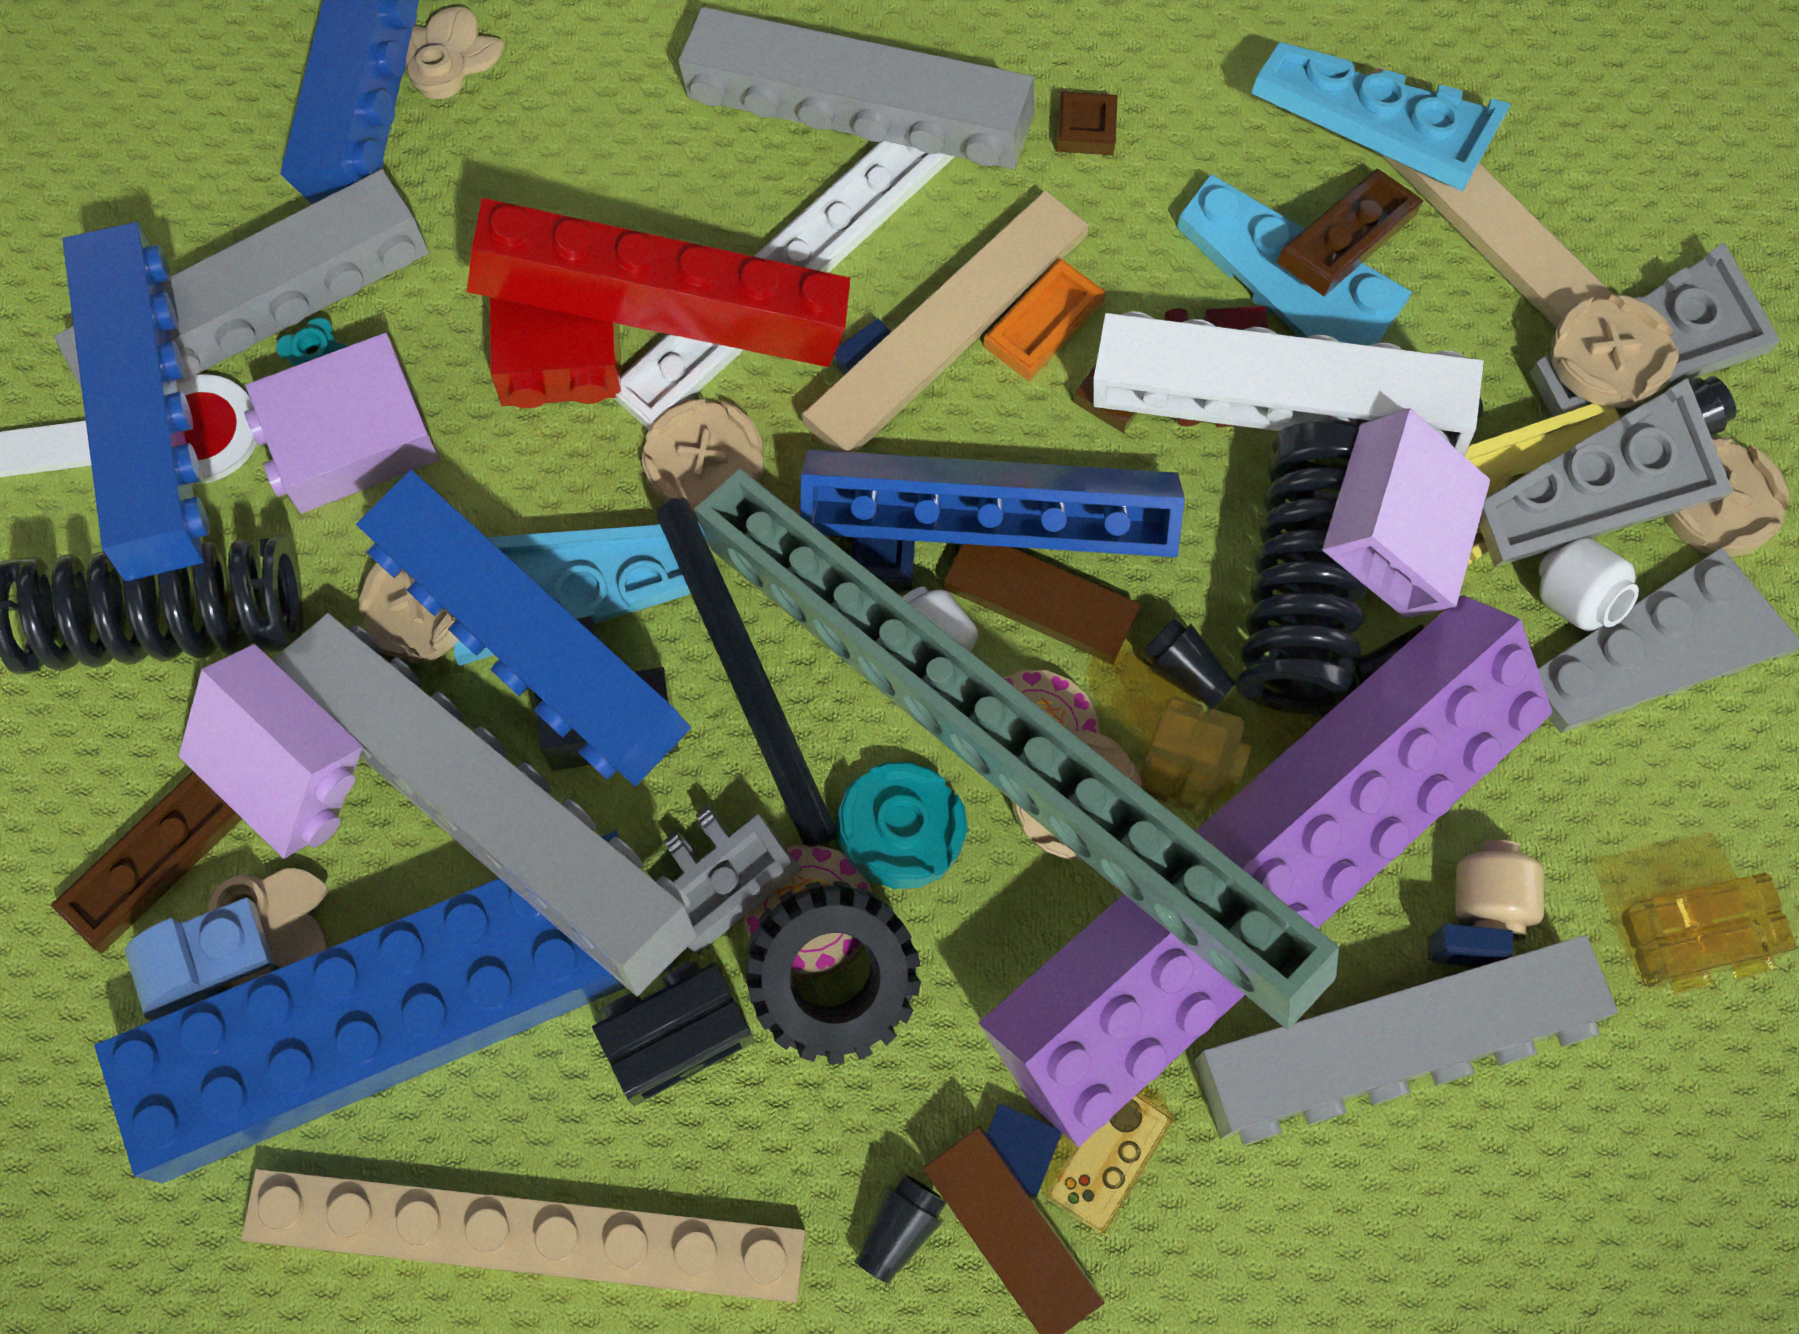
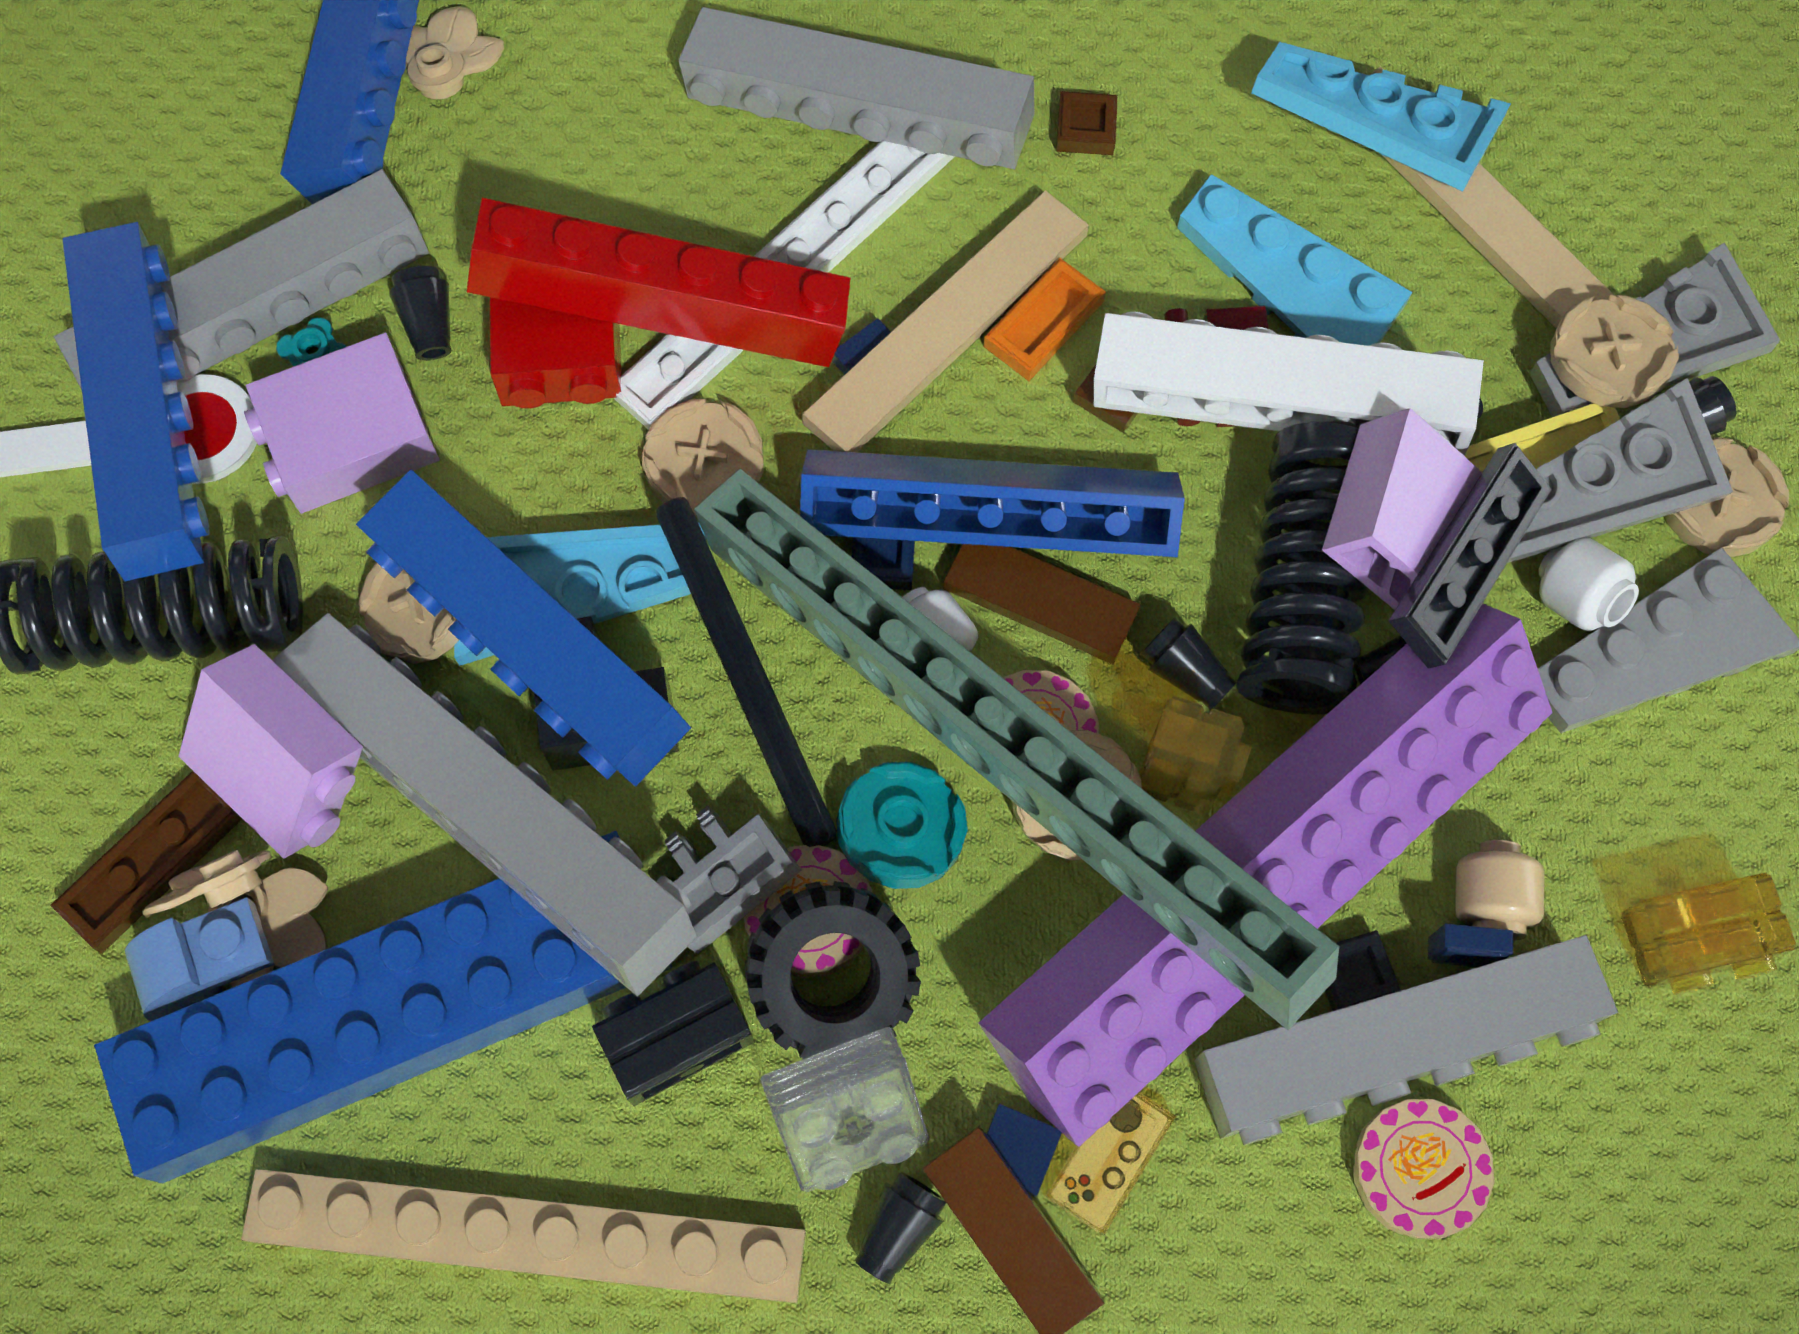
reddish brown tile [1276,169,1424,297] -> none
none -> tan plate [142,850,272,919]
none -> black cone [389,266,452,361]
none -> clear brick [760,1027,929,1192]
none -> black tile [1325,930,1401,1011]
none -> tan tile [1353,1099,1495,1239]
none -> black tile [1389,443,1552,668]

